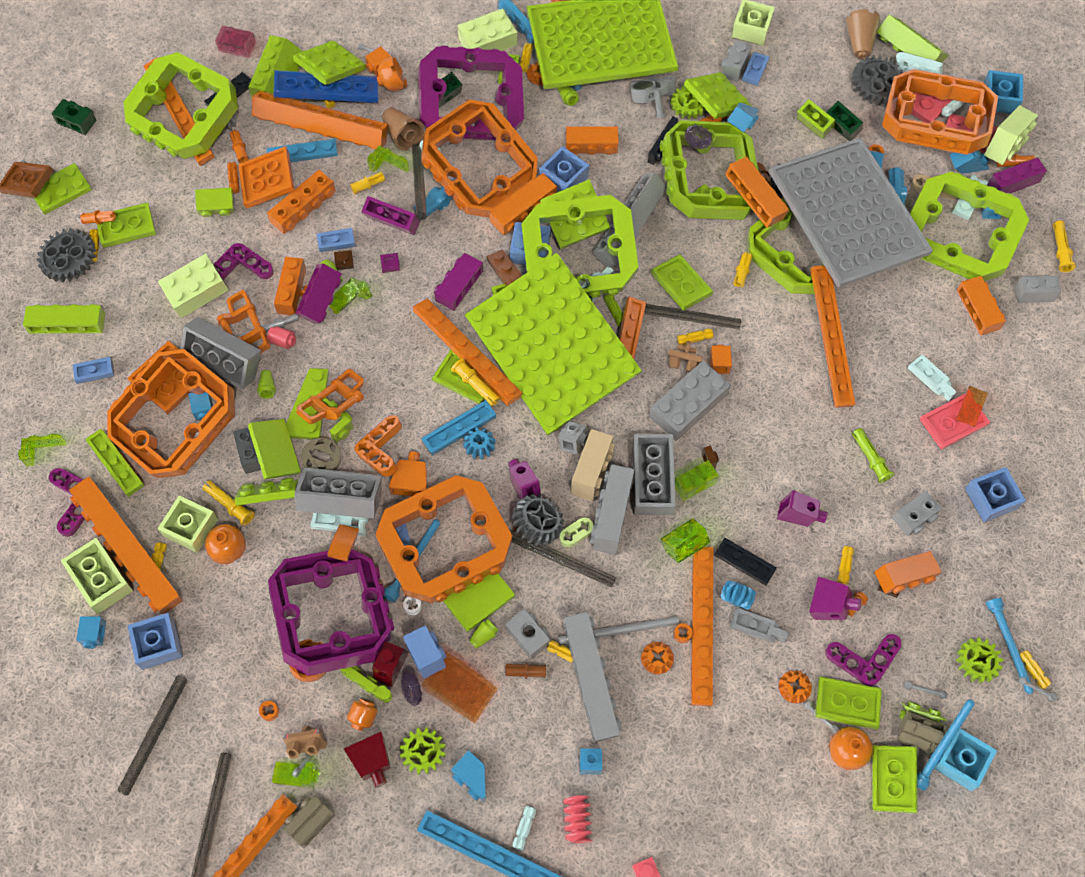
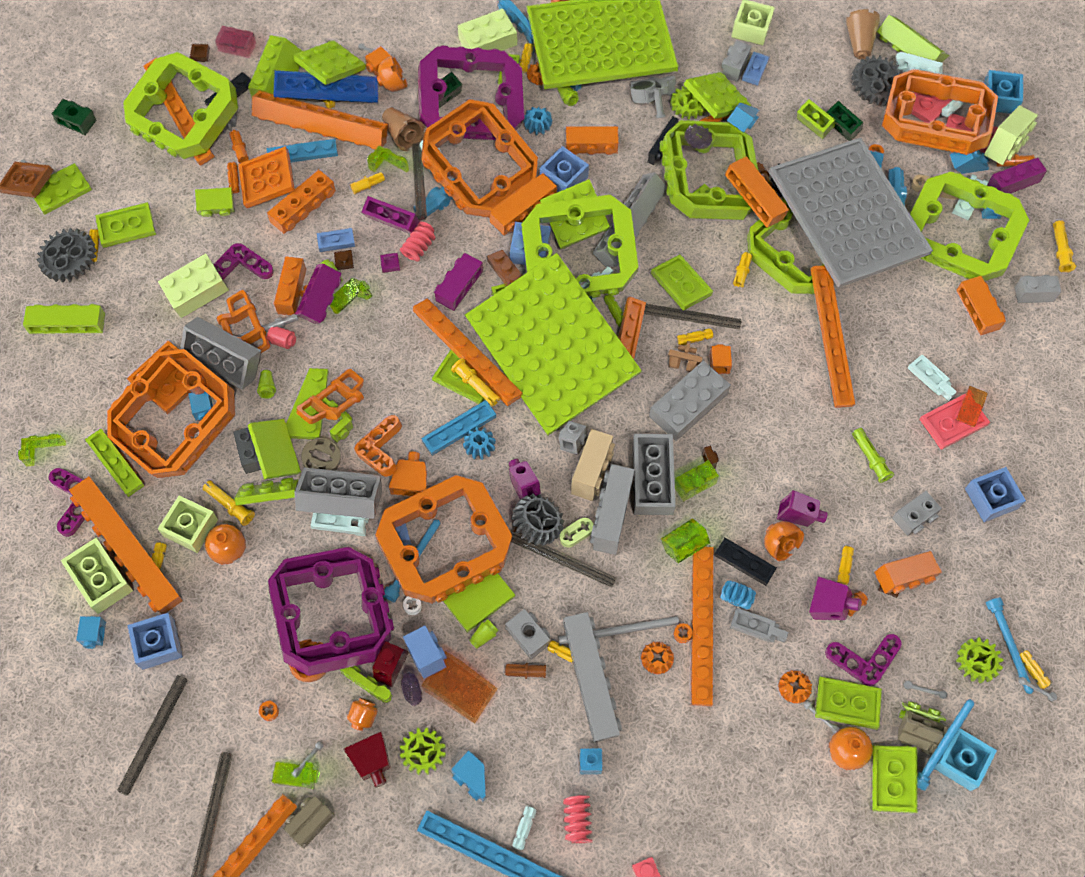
medium blue plate [73,357,114,384] -> none
orange axle [80,210,116,224] -> none
medium nougat hips [283,725,327,759] -> none
orange slope [328,524,359,561] -> none
none -> reddish brown plate [190,44,210,62]
none -> coral piece [400,221,436,262]
none -> dark azure gear [523,106,552,136]
none -> orange cylinder [764,521,804,561]

